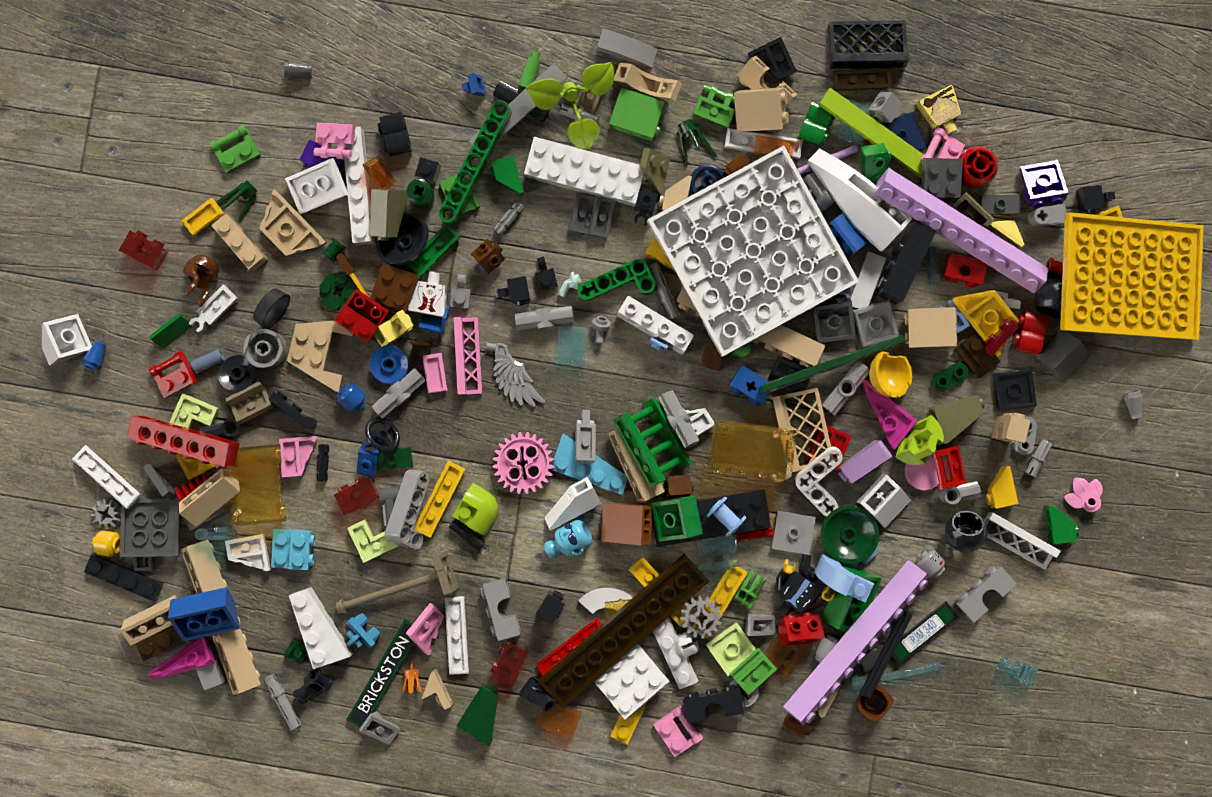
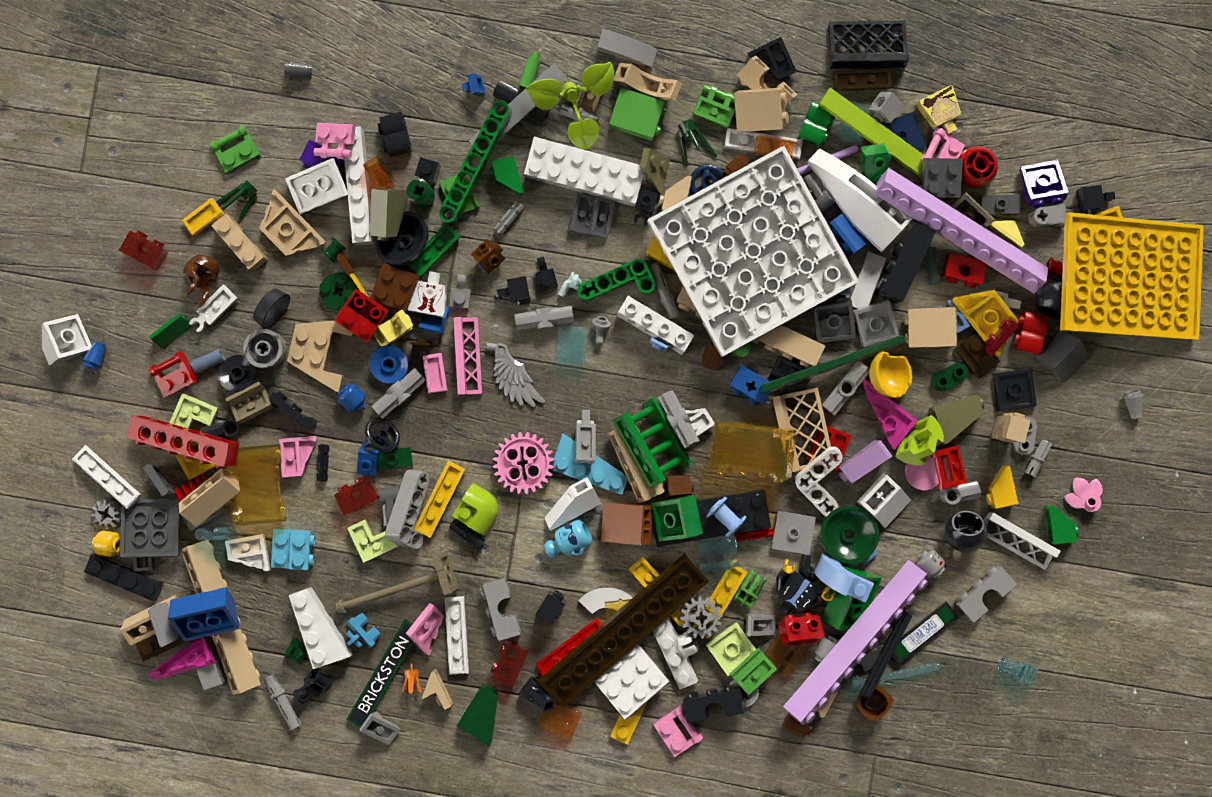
none -> light grey slope [148,602,179,647]

